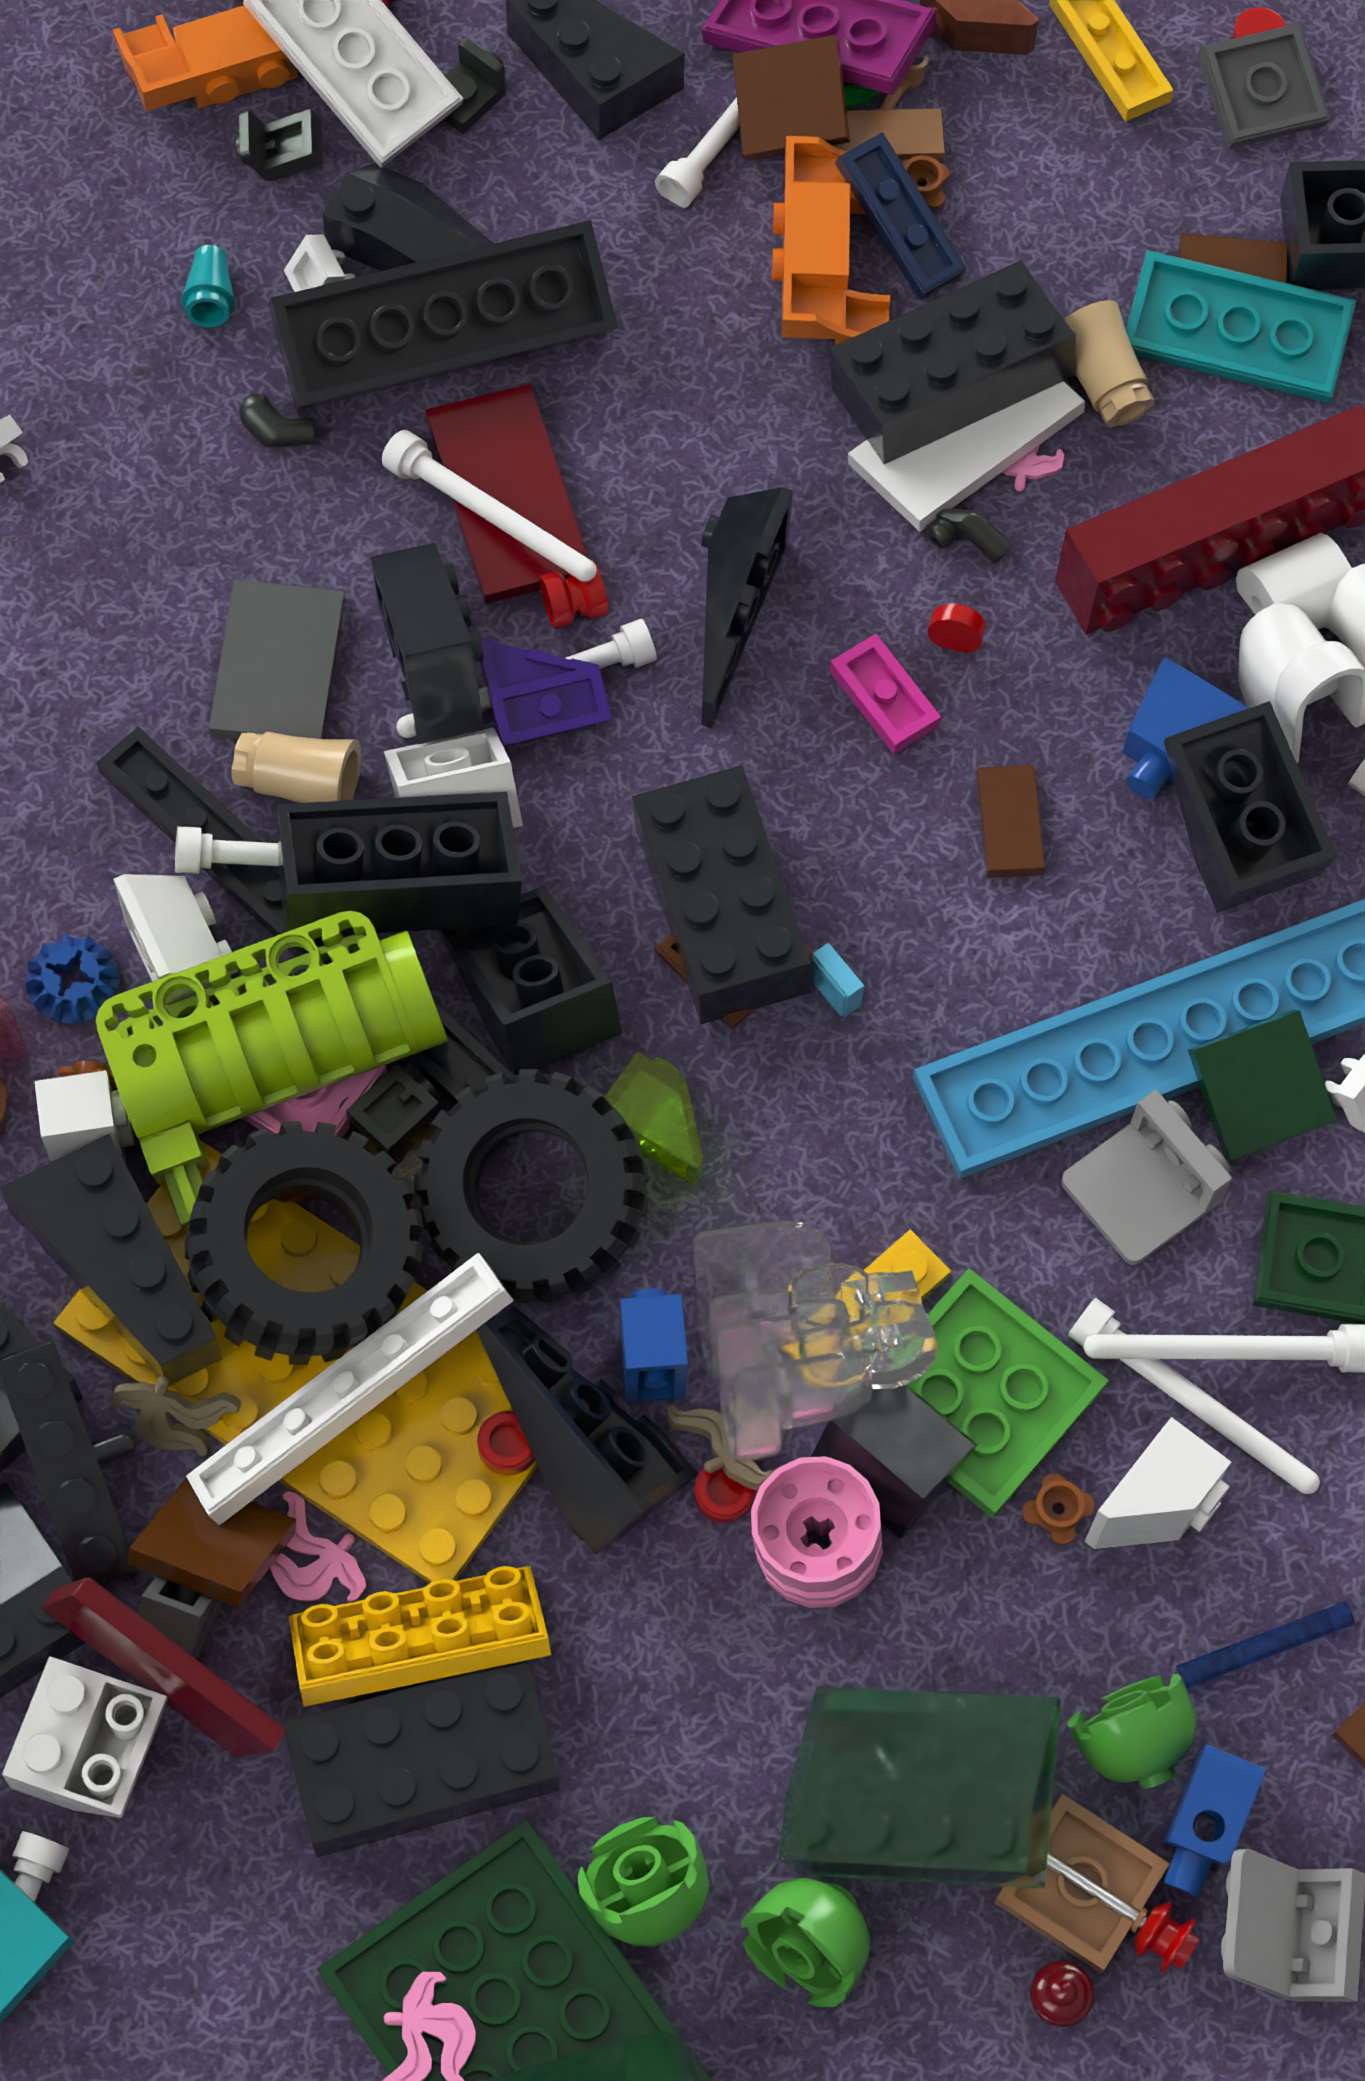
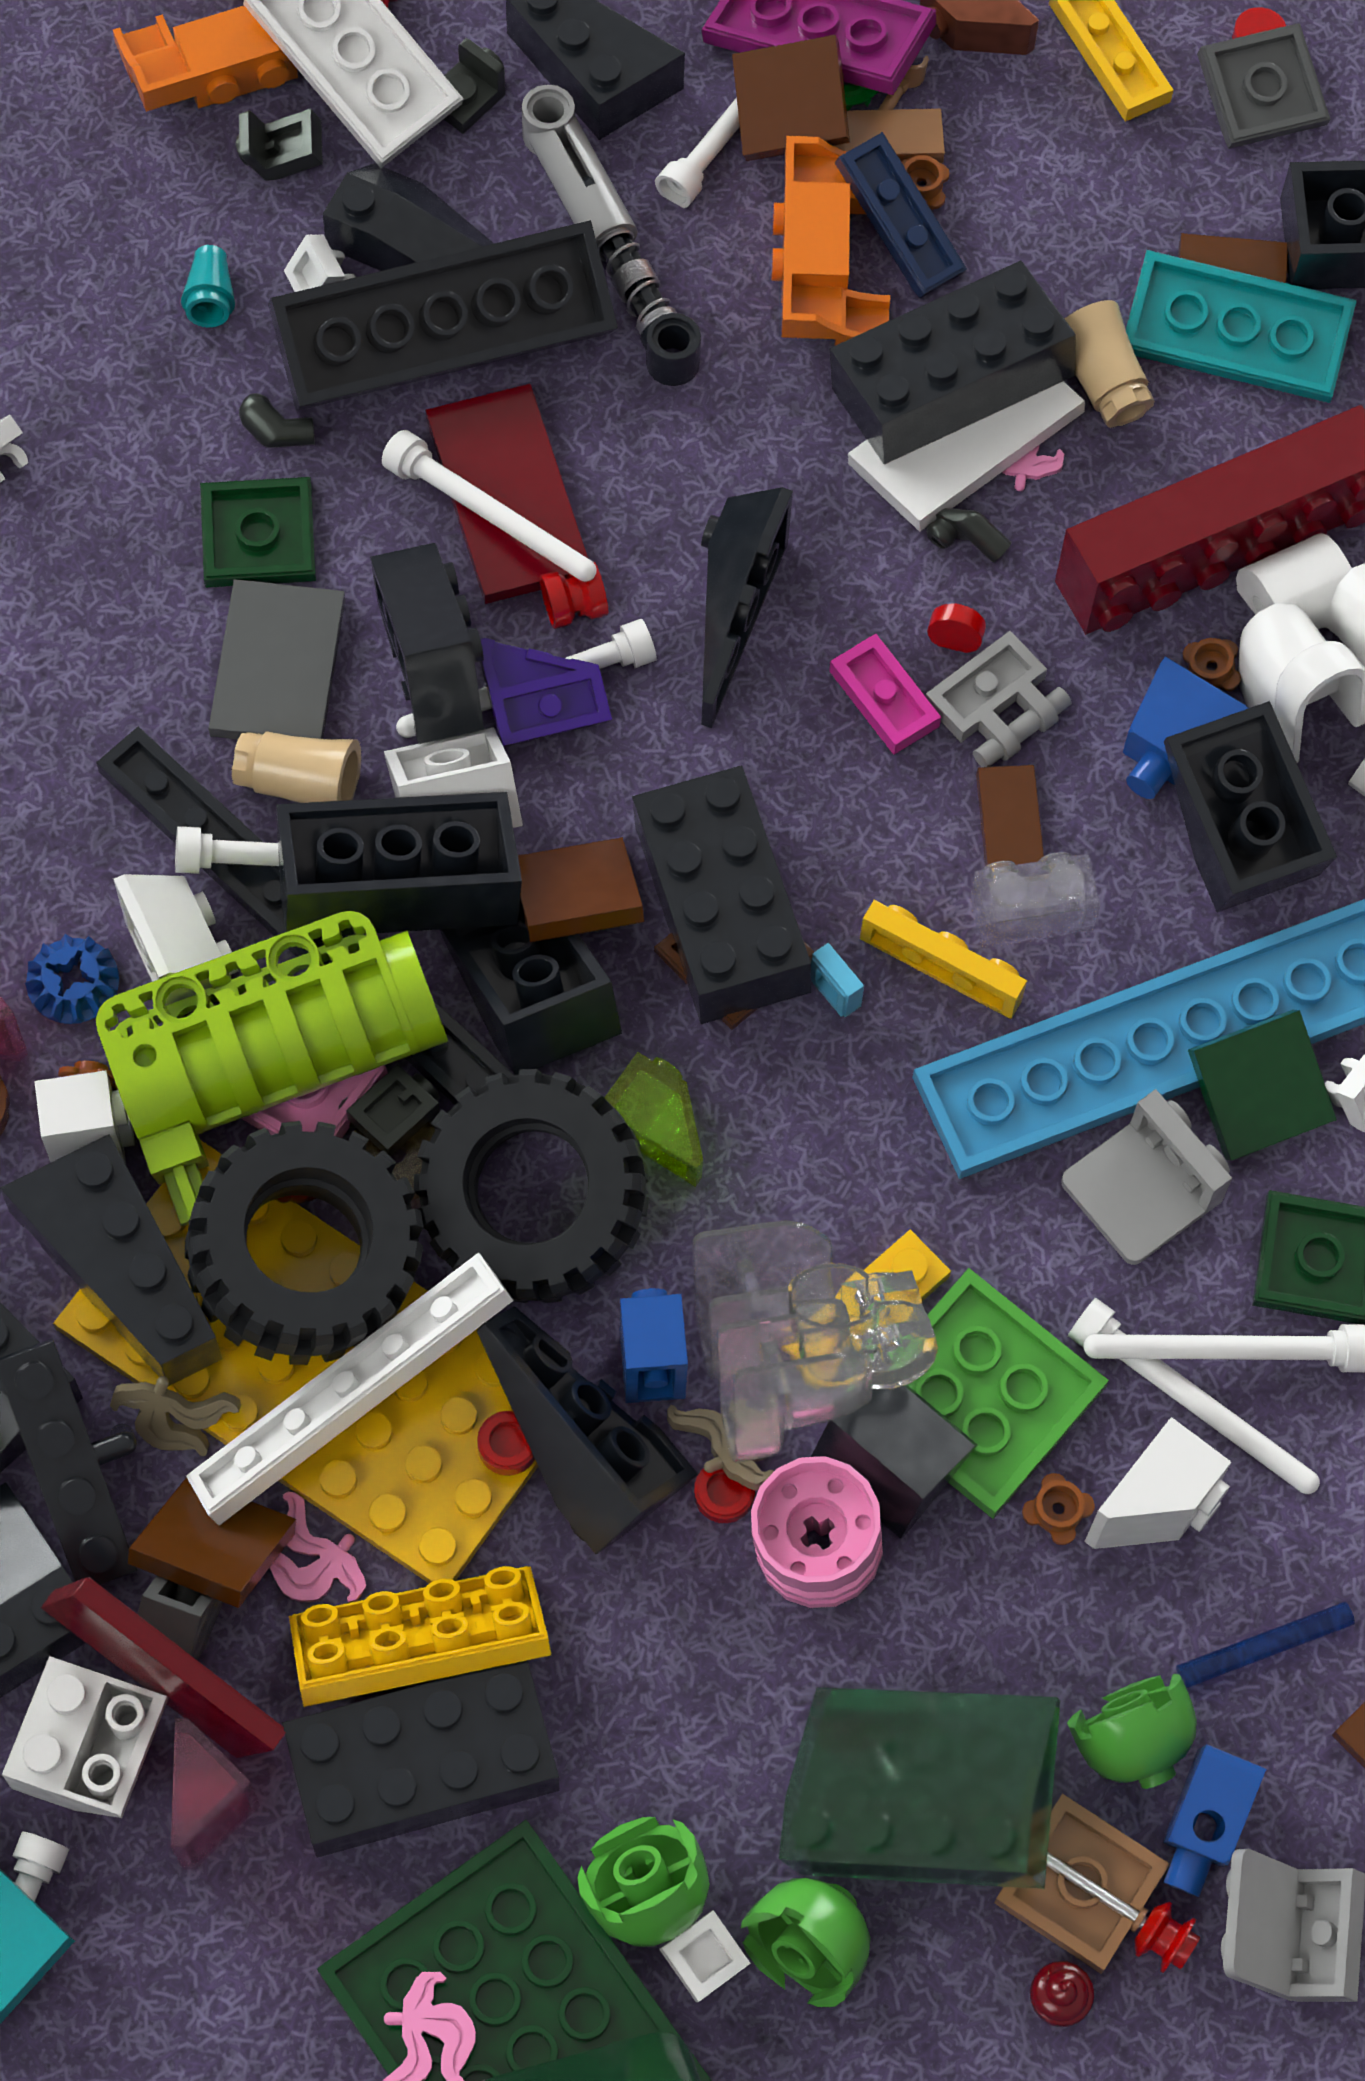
none -> clear pink slope [171,1718,260,1870]
none -> dark green tile [200,477,316,588]
none -> reddish brown tile [518,837,644,942]
none -> piece [522,85,701,386]
none -> white tile [659,1910,751,2002]
none -> yellow plate [860,900,1027,1019]
none -> light grey plate [925,631,1072,767]
none -> clear brick [970,852,1101,949]
none -> dark orange plate [1183,638,1241,691]

